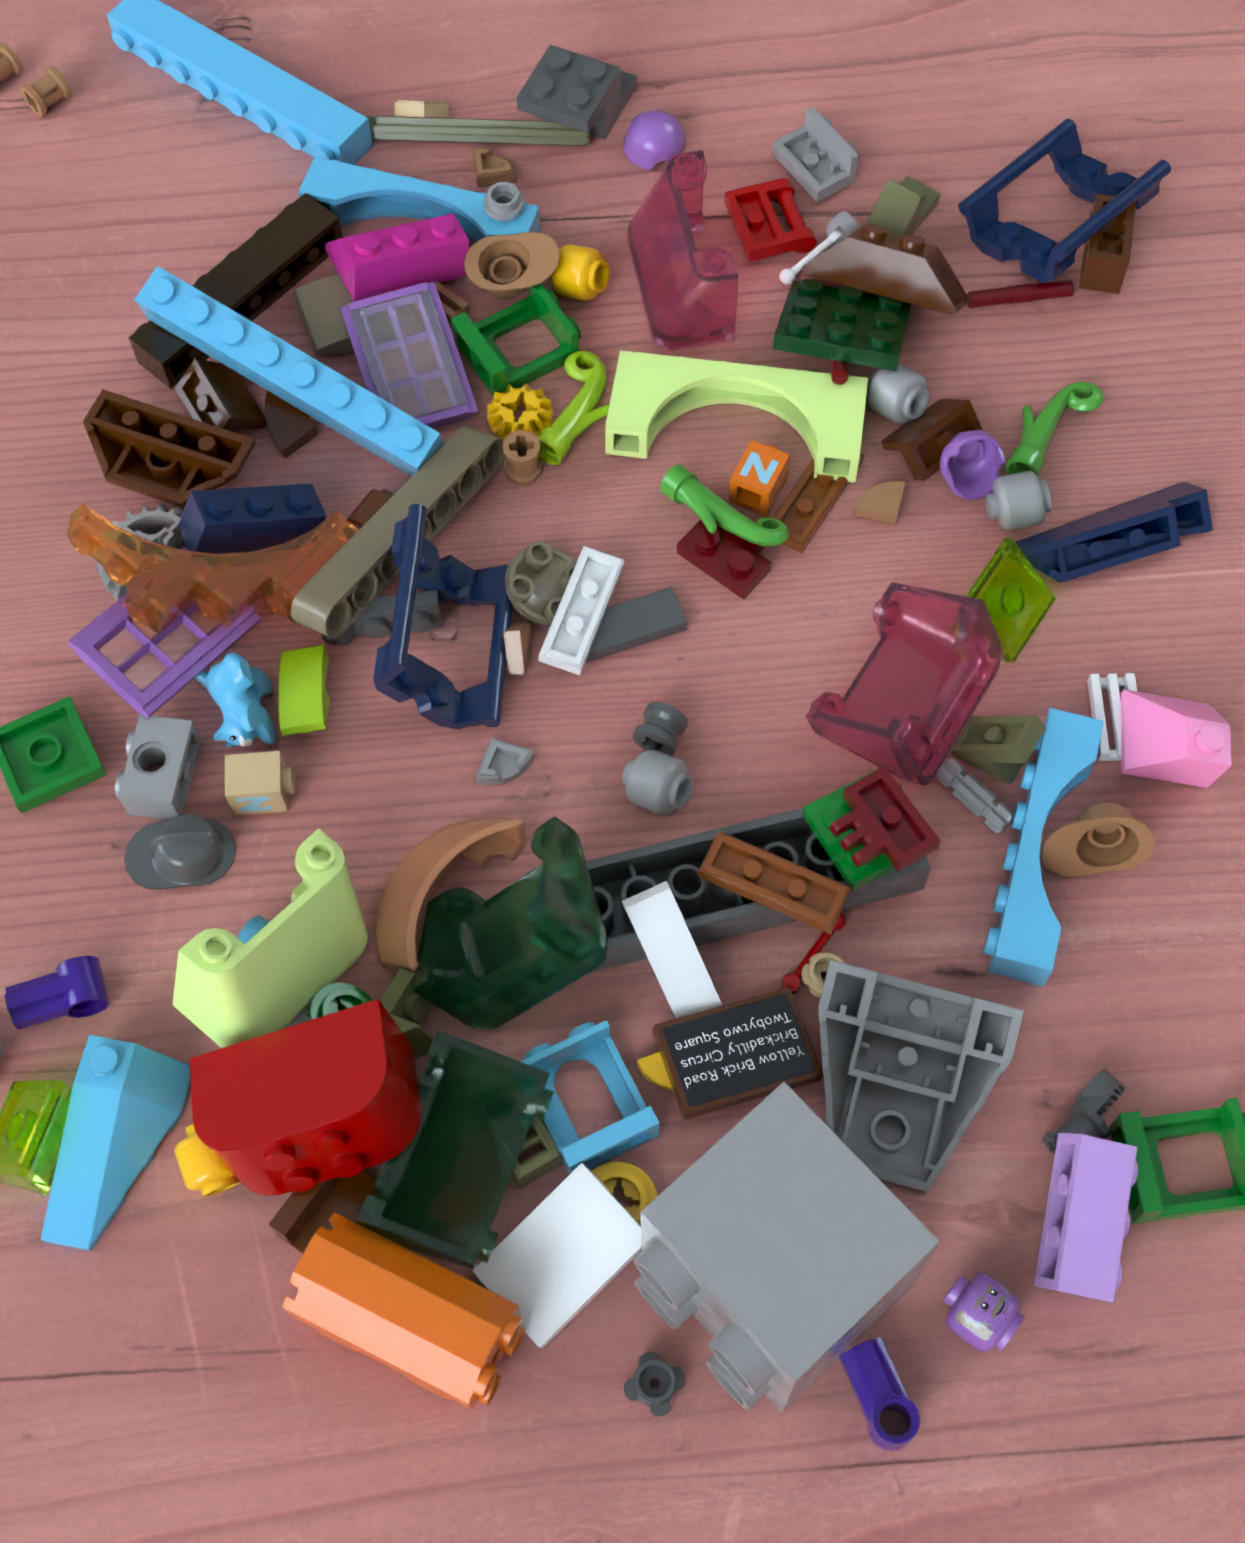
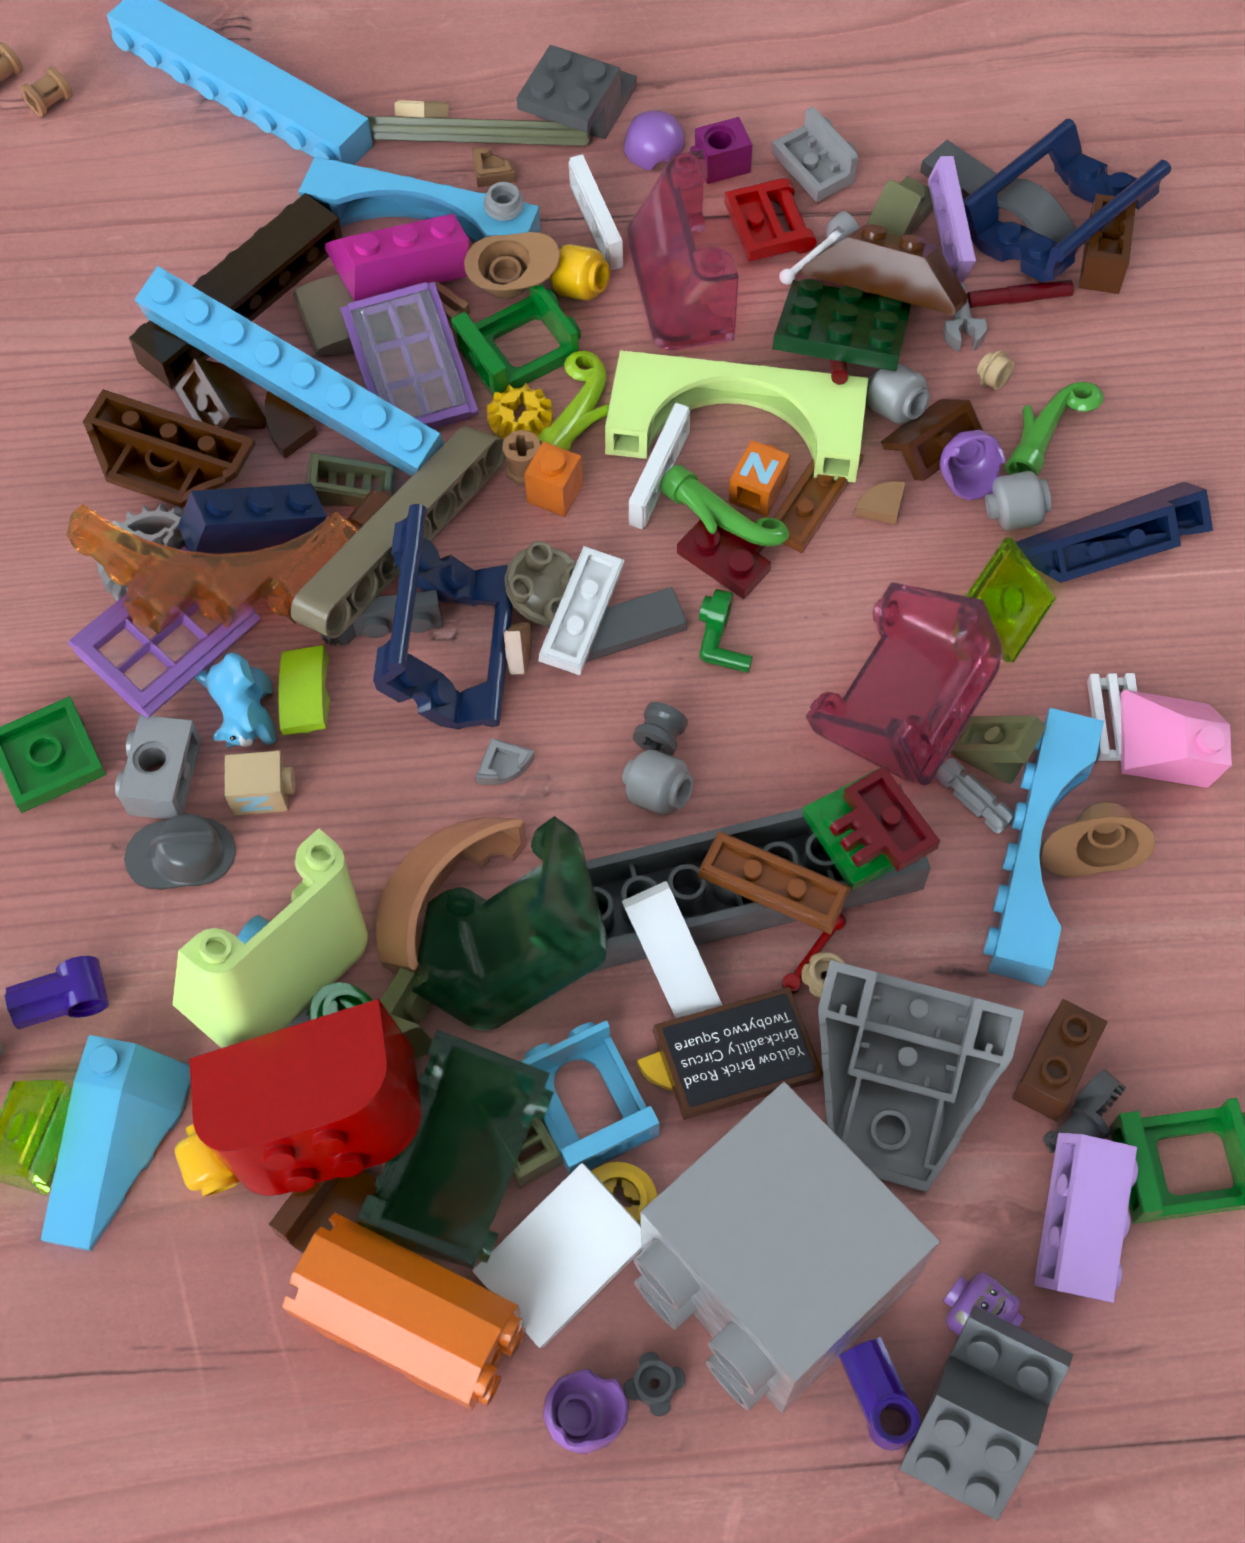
none -> olive slope [305,452,394,506]
none -> orange brick [524,441,583,517]
none -> medium lavender hair [543,1369,629,1454]
none -> white tile [569,154,623,271]
none -> white tile [629,403,690,530]
none -> magenta brick [690,117,753,184]
none -> green plate [699,589,753,673]
none -> dark grey bracket [899,1305,1073,1521]
none -> dark grey piece [920,140,1076,243]
none -> lavender tile [928,156,976,282]
none -> light grey bar [943,282,987,352]
none -> tan plate [977,350,1015,390]
none -> reddish brown brick [1012,999,1108,1122]

